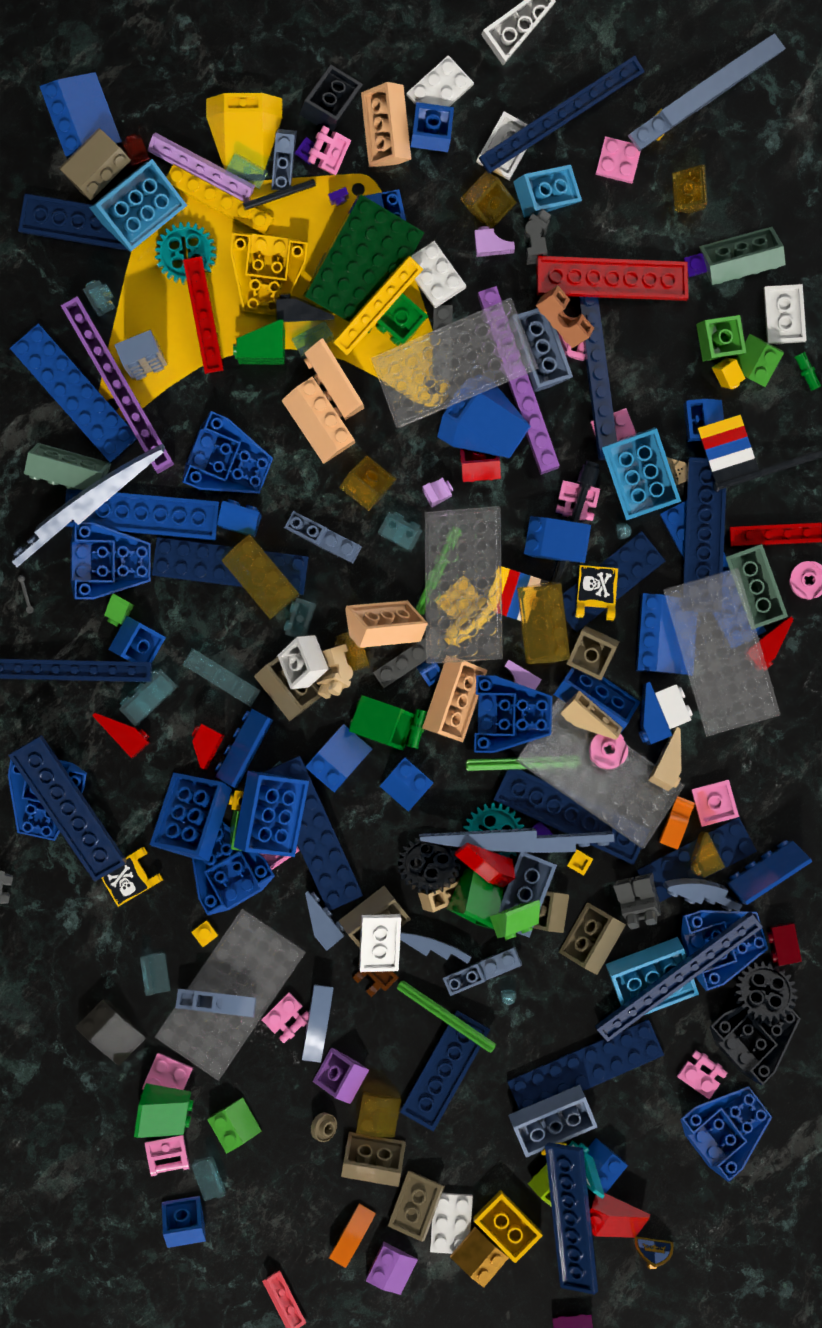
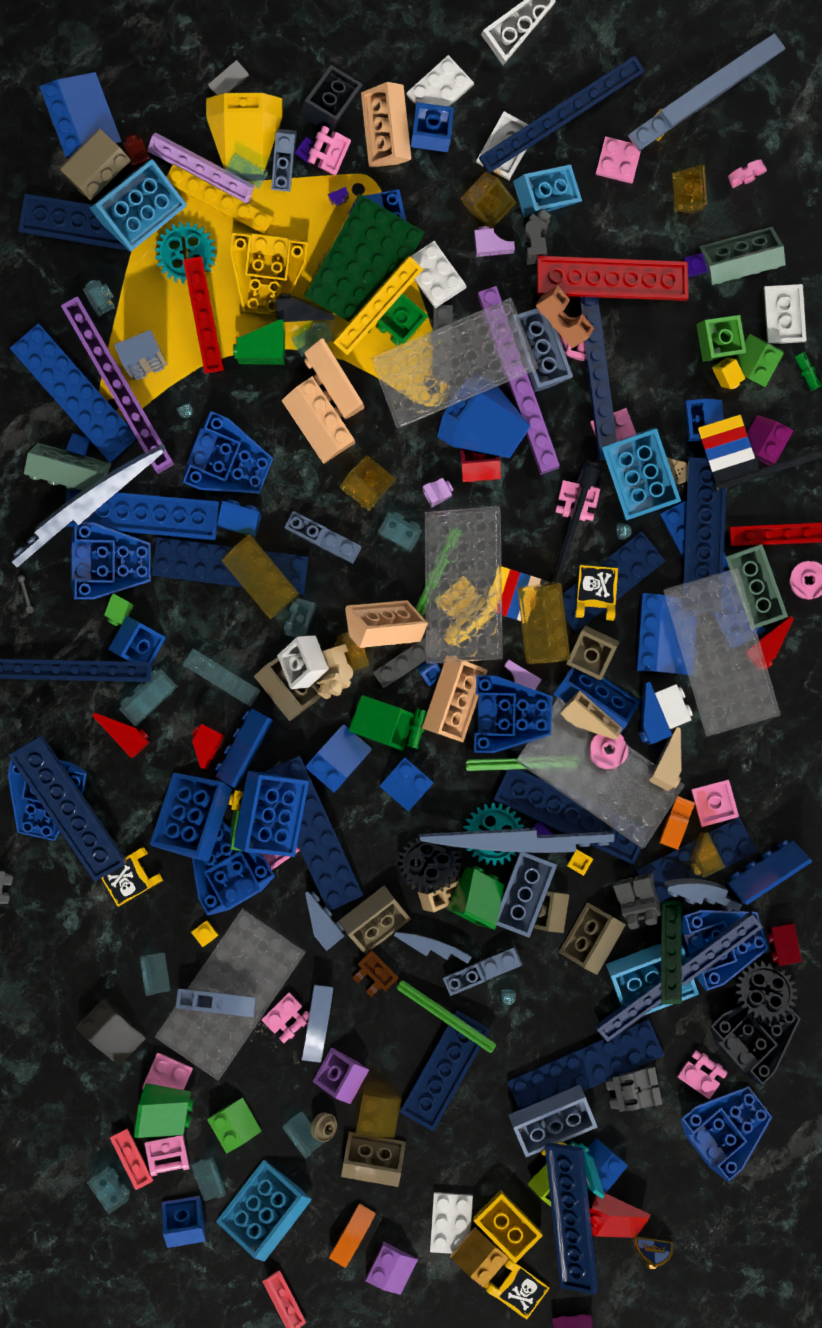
black bar [243,179,316,210] -> none
white plate [359,914,401,972] -> none
dark tan plate [388,1171,445,1242] -> none
red slope [455,843,515,888] -> none
bright green slope [490,900,540,940] -> none
blue slope [524,516,591,563] -> none
none -> blue slope [66,433,91,456]
none -> clear light blue brick [87,1166,130,1214]
none -> coral plate [110,1128,154,1190]
none -> clear light blue hinge [176,403,193,418]
none -> light grey tile [208,60,249,96]
none -> dark azure slope [216,1160,312,1261]
none -> clear light blue panel [282,1112,324,1159]
none -> flag [484,1258,550,1320]
none -> dark grey hips [605,1066,662,1112]
none -> dark green plate [661,900,682,1005]
none -> bright pink plate [728,160,767,188]
none -> magenta slope [747,415,793,466]

